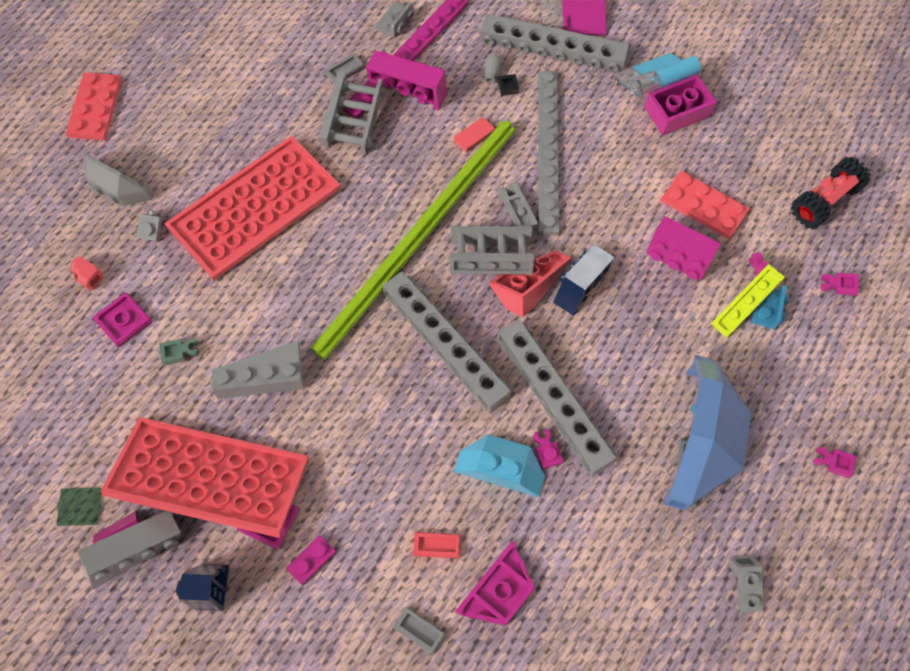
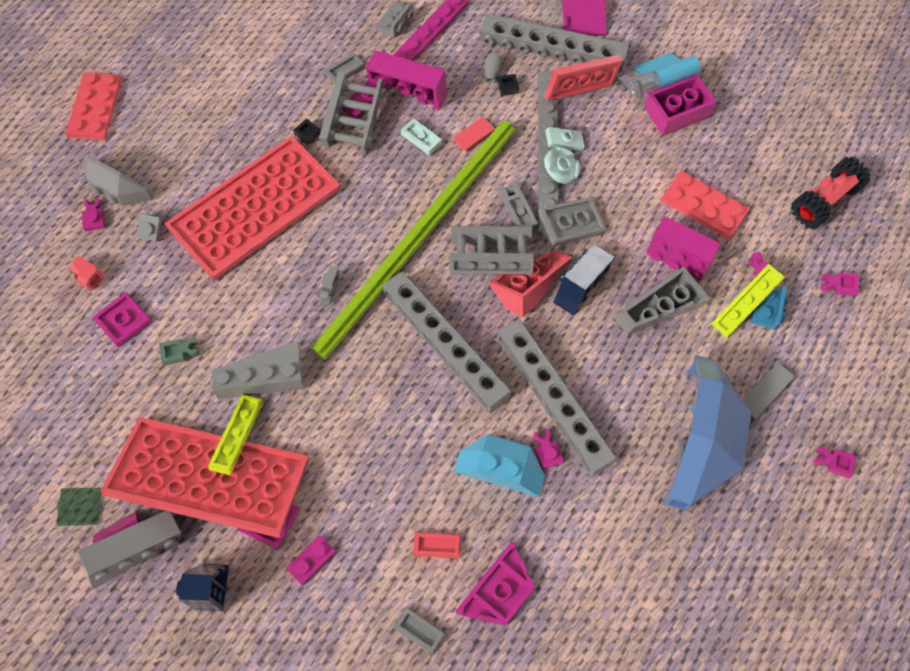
light grey bracket [729,556,763,613] -> none
none -> dark pink plate [82,197,105,232]
none -> neon yellow tile [208,394,263,476]
none -> black plate [293,118,321,145]
none -> light grey plate [319,266,340,305]
none -> light aqua plate [401,118,442,155]
none -> light grey tile [538,197,607,246]
none -> coral plate [544,55,623,101]
none -> light aqua tile [544,146,580,184]
none -> light aqua plate [545,127,585,151]
none -> light grey wedge [615,266,710,335]
none -> light grey tile [743,363,795,421]

